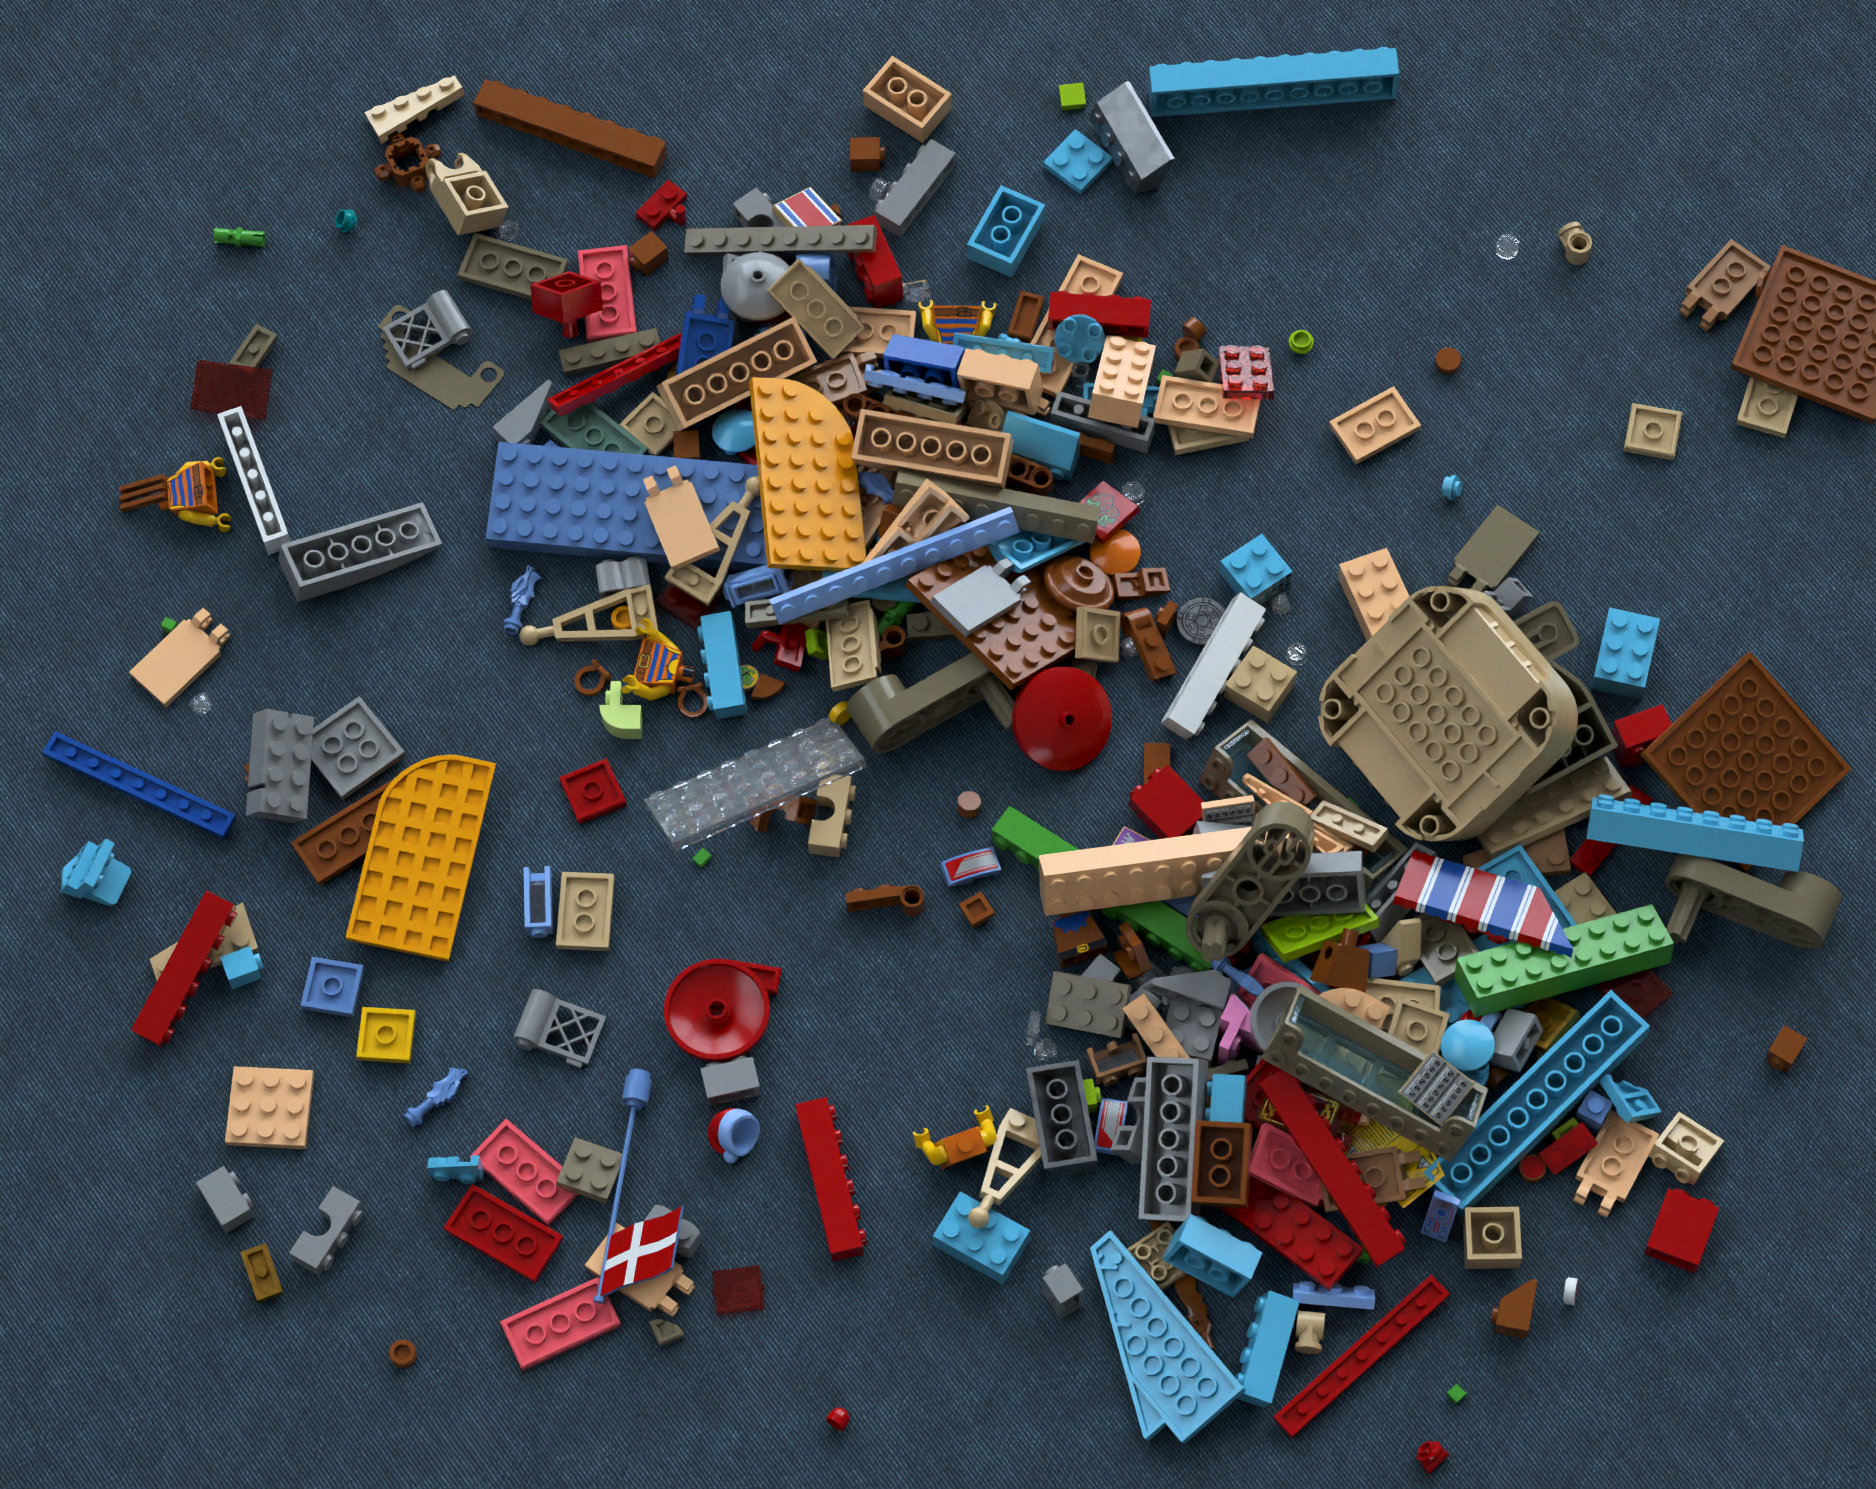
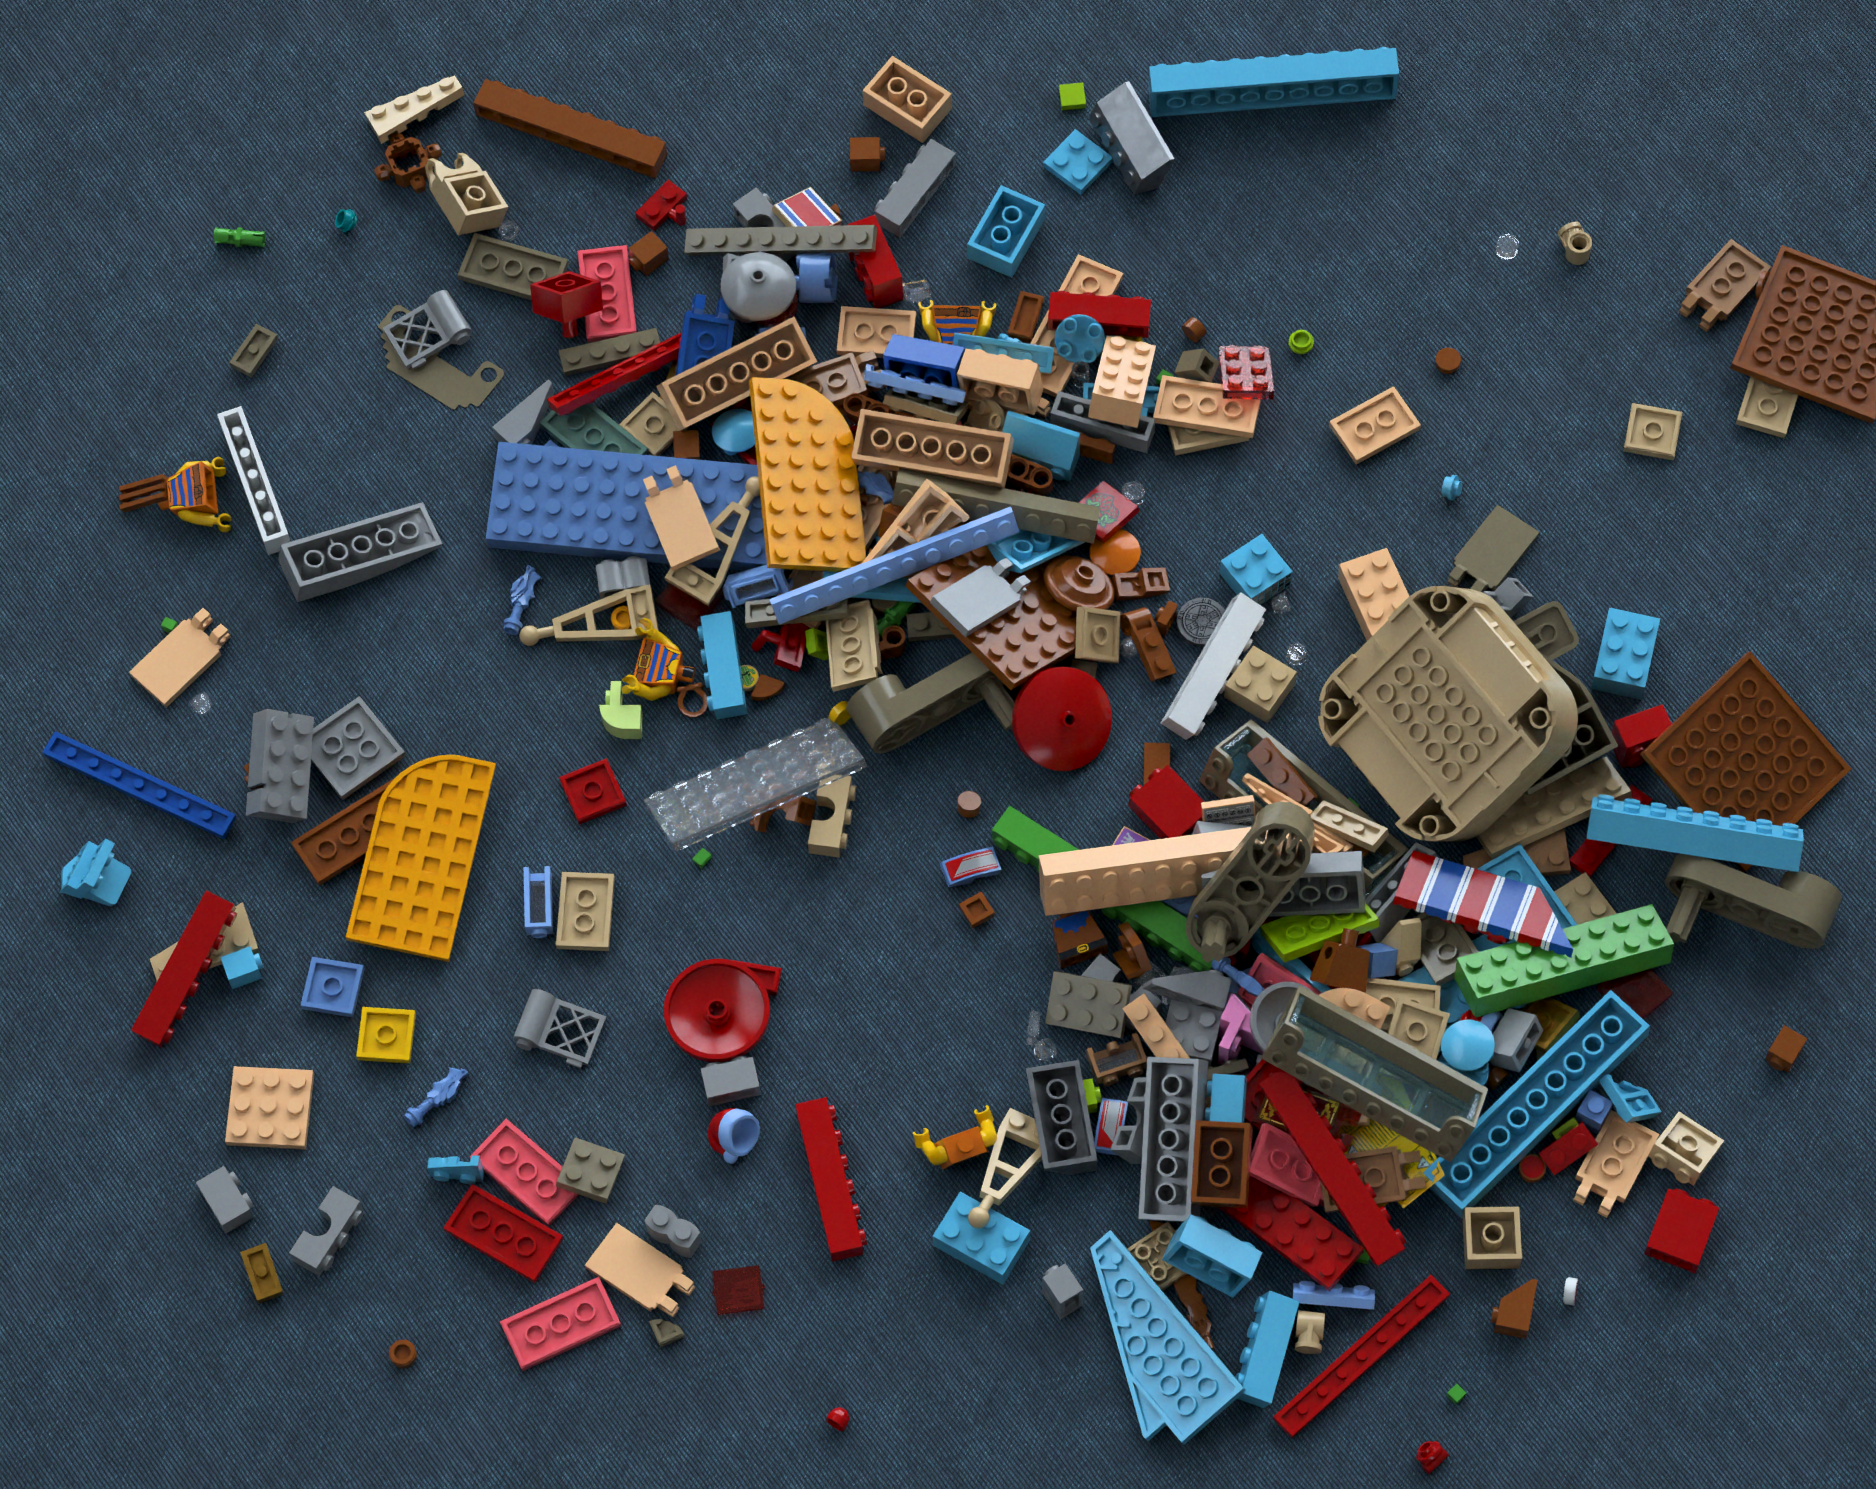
clear red tile [190,359,273,420] -> none
dark orange piece [574,659,612,696] -> none
flag [593,1069,684,1304] -> none
tan piece [767,259,865,359] -> none
dark orange plate [845,884,925,917] -> none
clear piece [869,178,892,202] -> none
dark orange tile [1174,337,1199,360] -> none
light grey tile [1398,1050,1475,1126] -> none
medium blue tile [1421,1190,1461,1243] -> none

